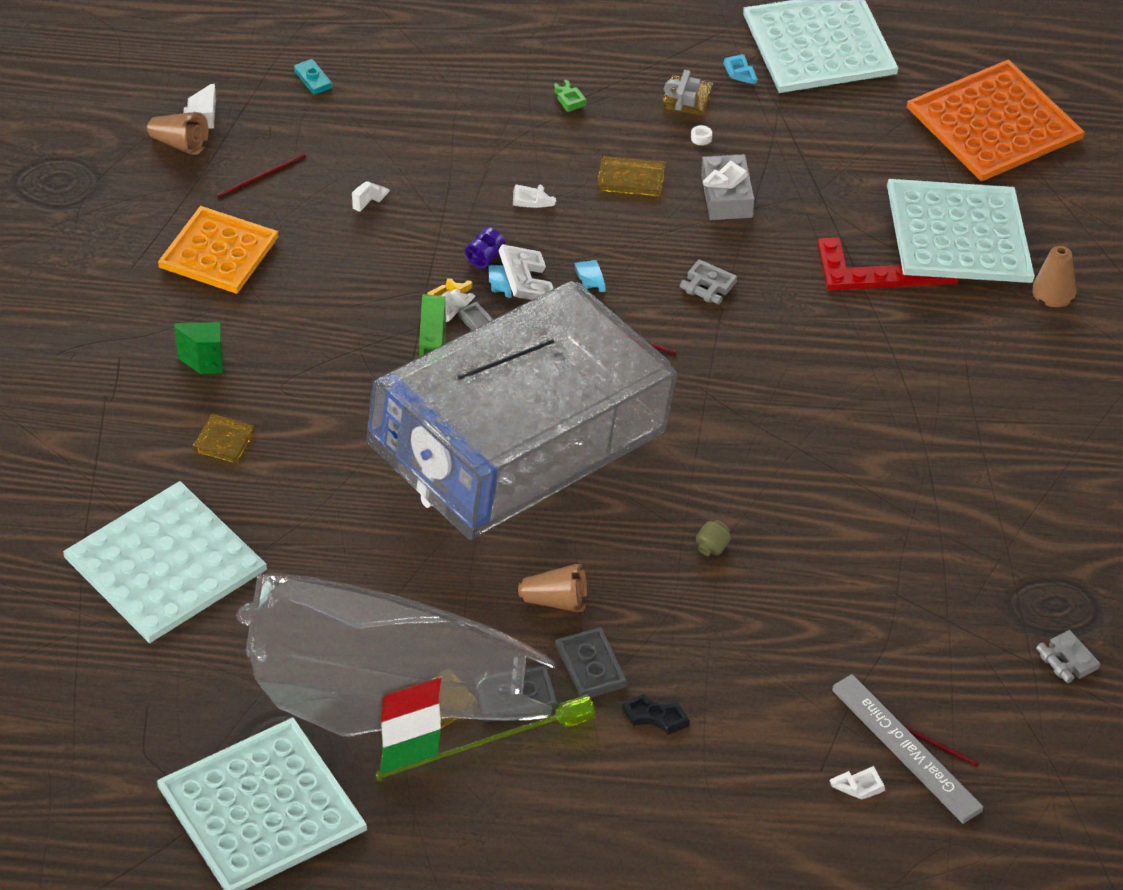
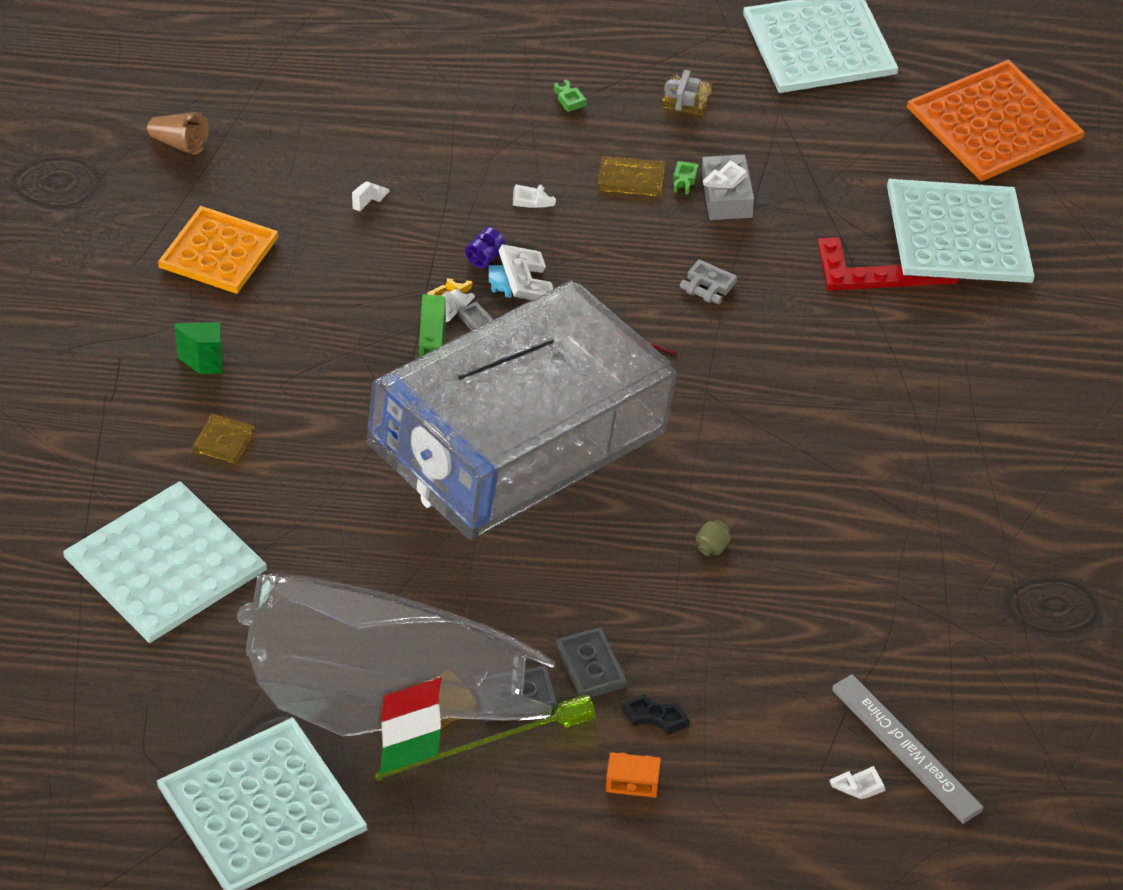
white slope [184,84,216,128] -> none
dark red piece [217,153,306,198] -> none
teal plate [294,59,332,95] -> none
medium nougat cone [518,564,587,612] -> none
medium azure slope [575,260,606,292] -> none
white tile [691,125,712,145] -> none
medium azure slope [723,54,757,84] -> none
dark red piece [902,724,979,767] -> none
medium nougat cone [1032,246,1077,307] -> none
light grey plate [1036,630,1100,683] -> none
none -> orange brick [606,752,661,798]
none -> bright green plate [673,161,699,194]

